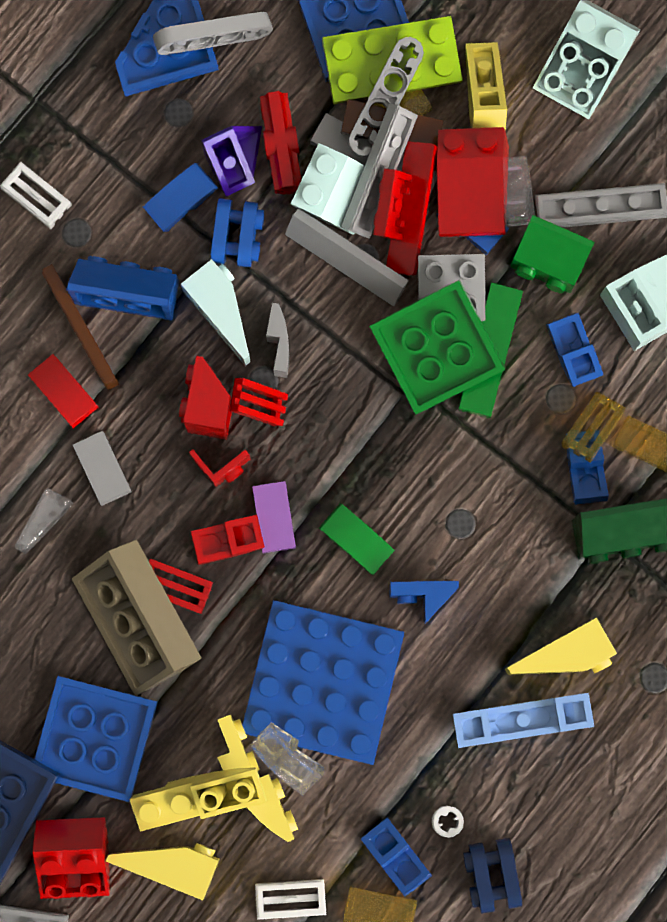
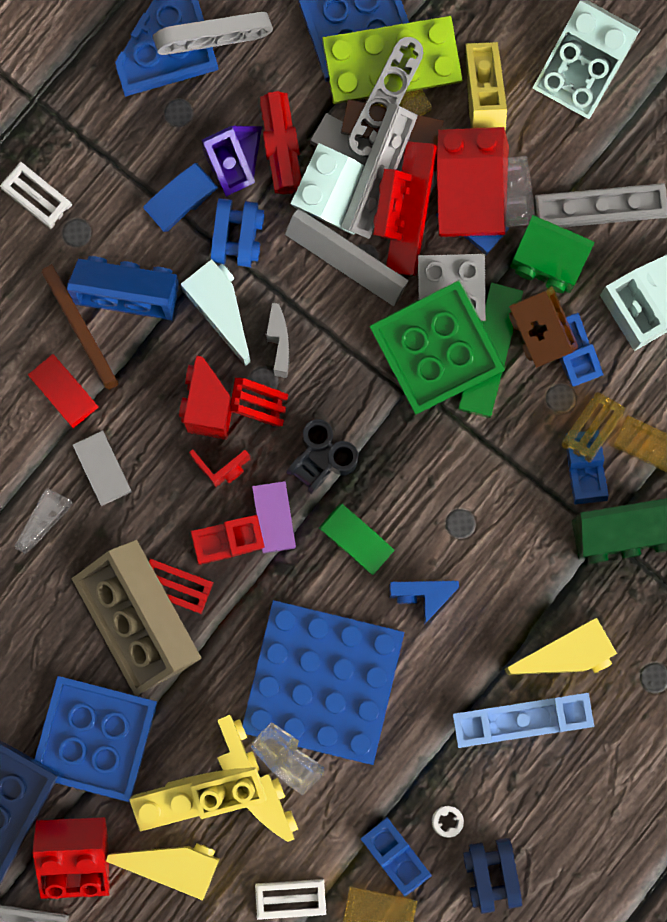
none -> black piece [286,419,358,495]
none -> reddish brown brick [509,286,579,368]

